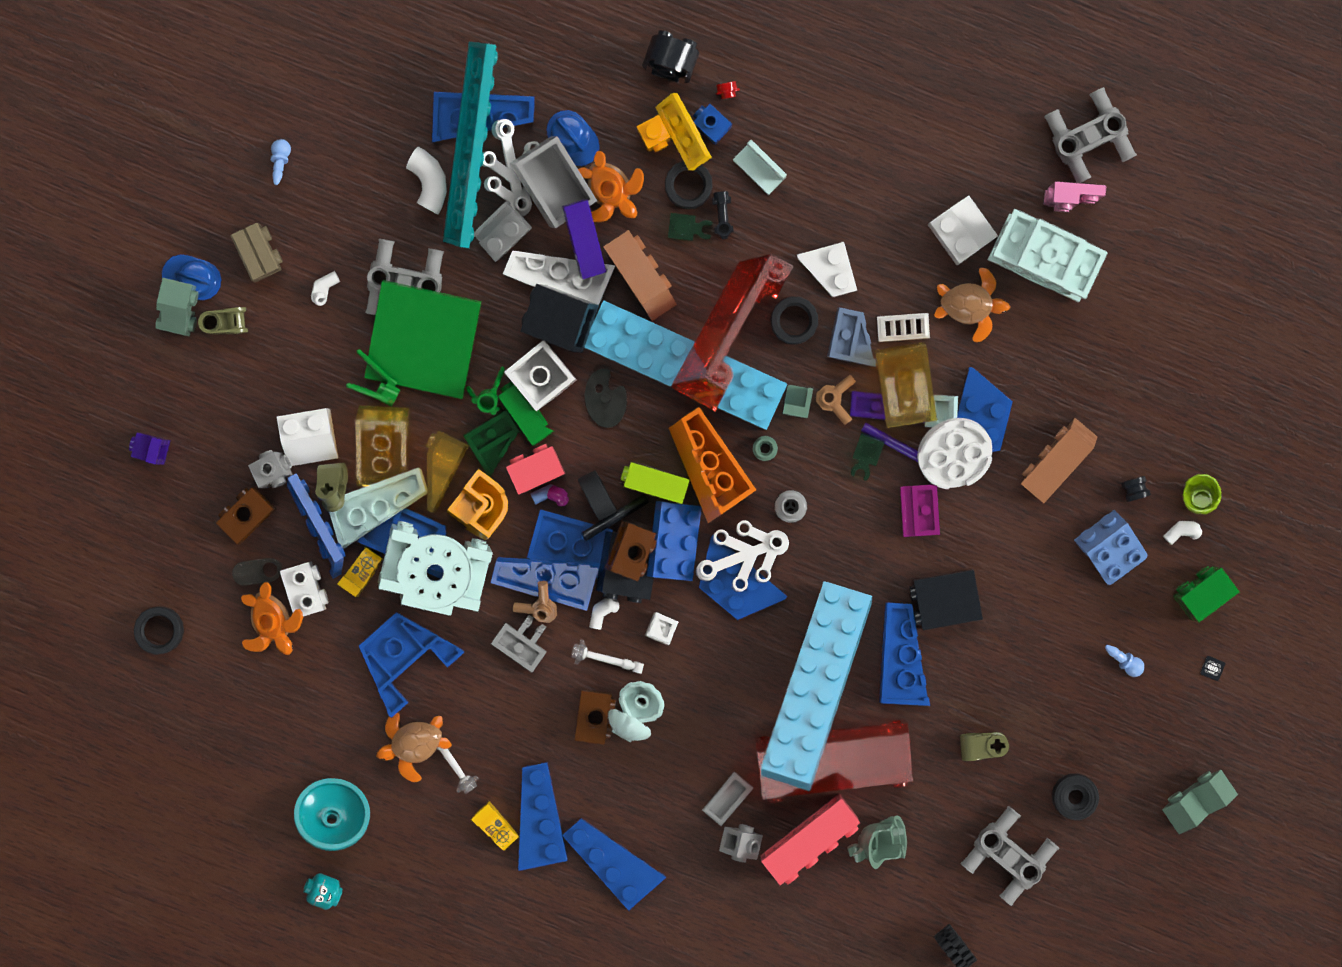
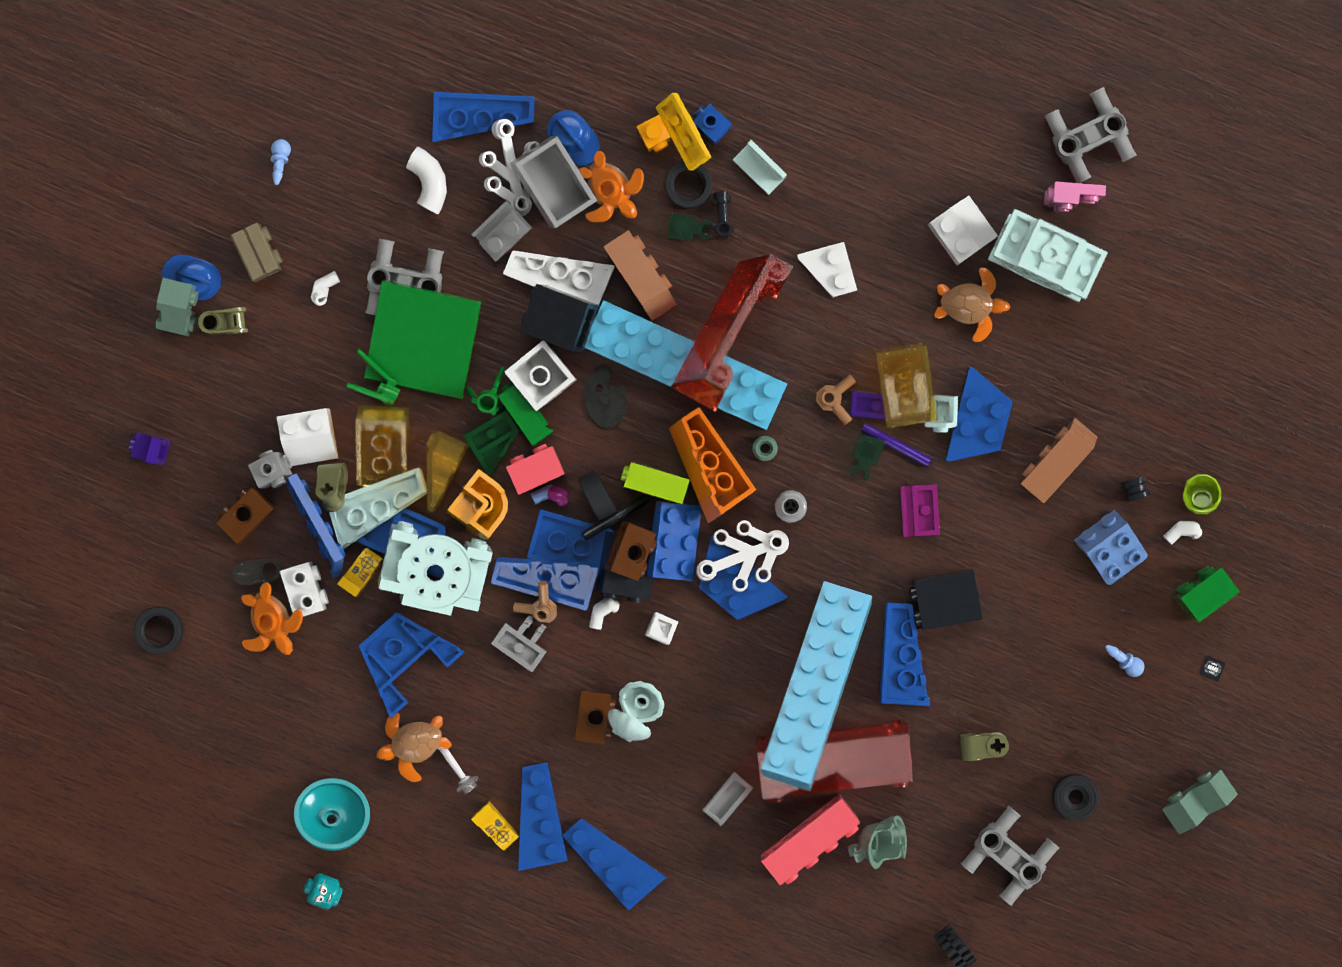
teal plate [443,41,498,248] -> none
dark purple tile [562,199,606,280] -> none
white piece [571,639,644,674] -> none
black brick [642,30,699,83] -> none
red plate [715,81,740,99] -> none
light grey brick [719,824,763,862] -> none
black tyre [771,296,818,344] -> none
sand green panel [782,385,813,419] -> none
sand blue wing [827,307,876,367] -> none
white slope [877,313,930,342] -> none
white tile [918,418,992,489] -> none

